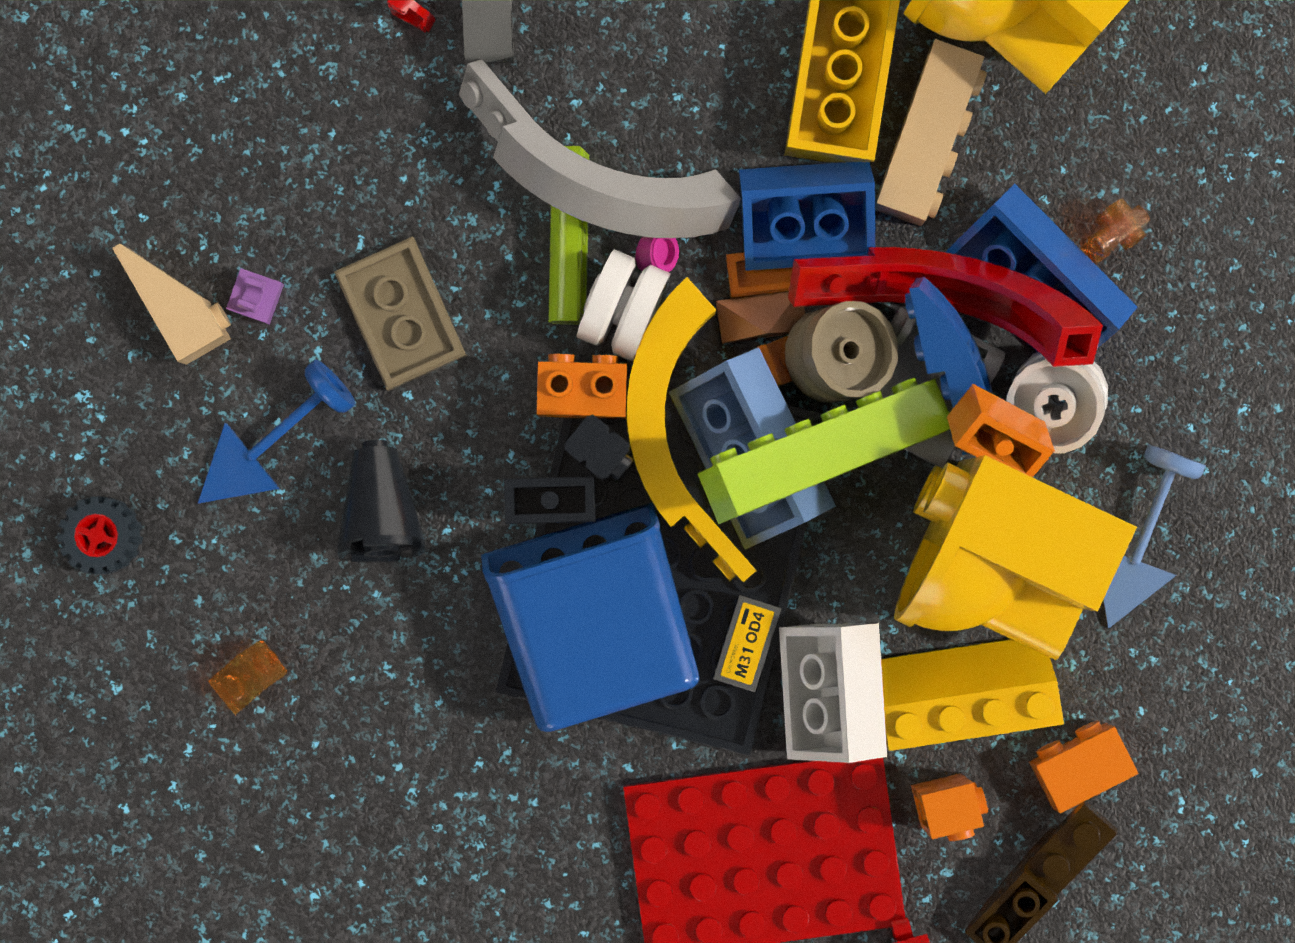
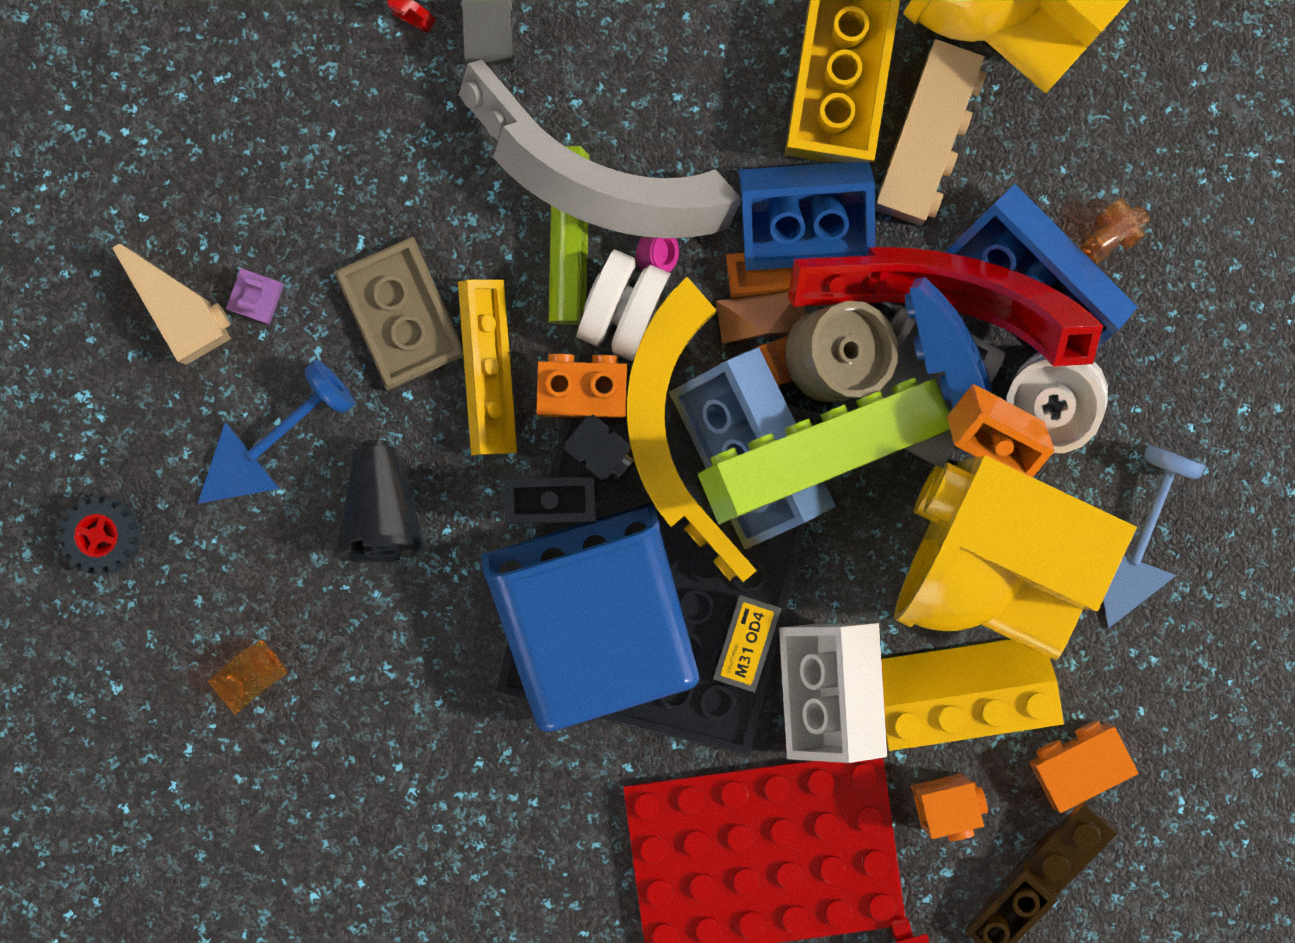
none -> yellow plate [458,280,517,455]

